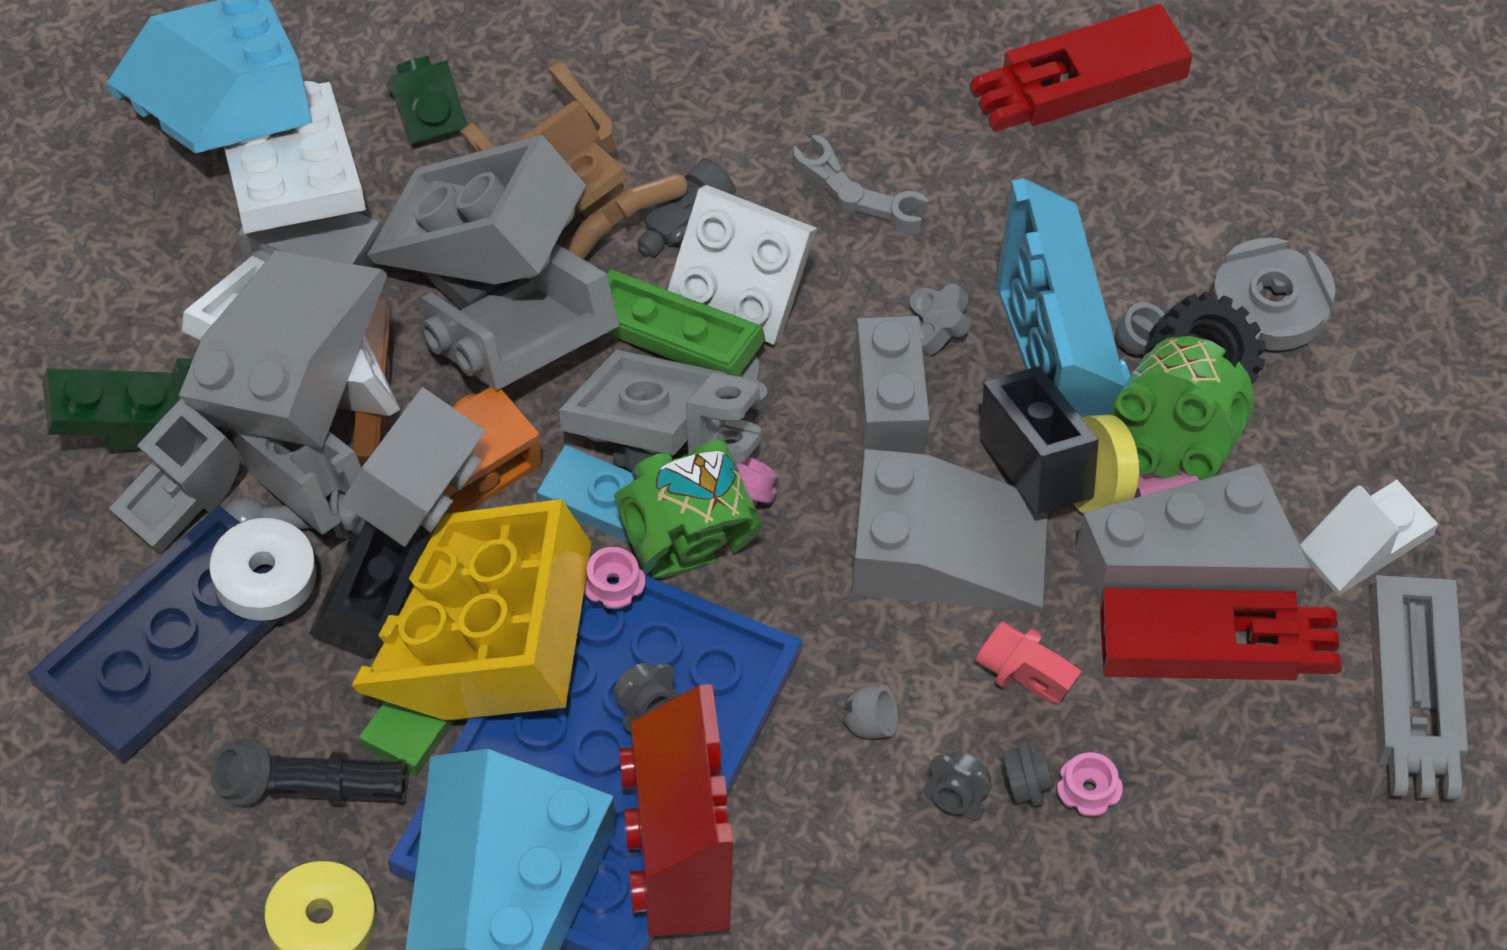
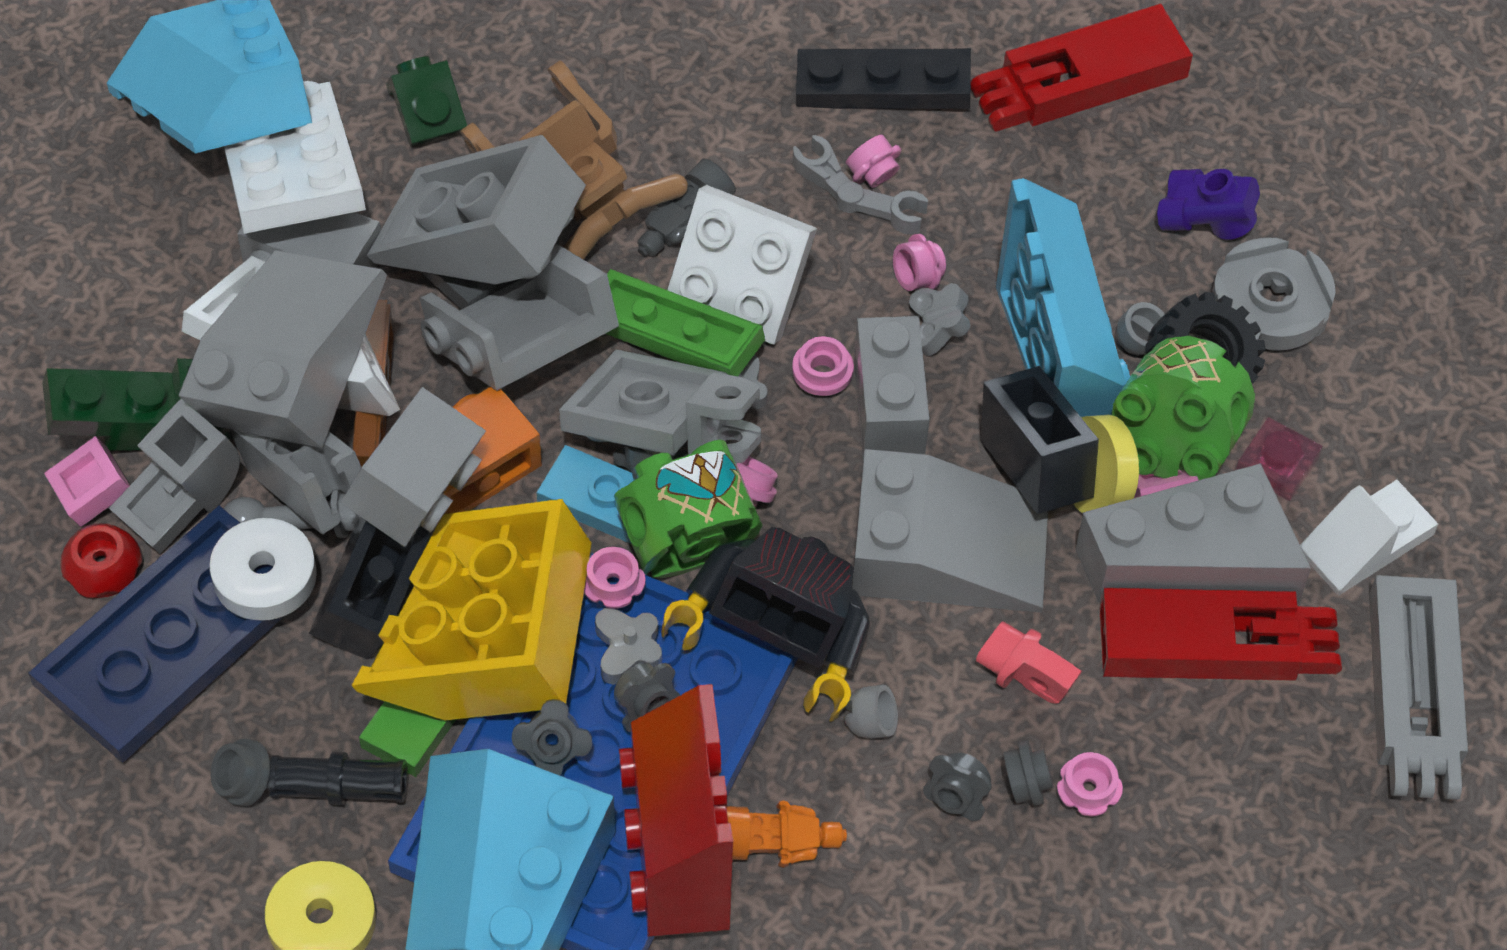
none -> bright pink plate [44,436,130,527]
none -> red plate [60,523,142,598]
none -> dark grey plate [512,699,592,776]
none -> light grey piece [595,608,662,685]
none -> black torso [661,527,870,721]
none -> orange piece [727,800,847,868]
none -> bright pink plate [792,336,854,396]
none -> black plate [796,48,971,109]
none -> bright pink plate [846,135,901,188]
none -> bright pink plate [893,234,946,291]
none -> dark purple plate [1157,169,1260,240]
none -> clear pink plate [1236,417,1323,501]

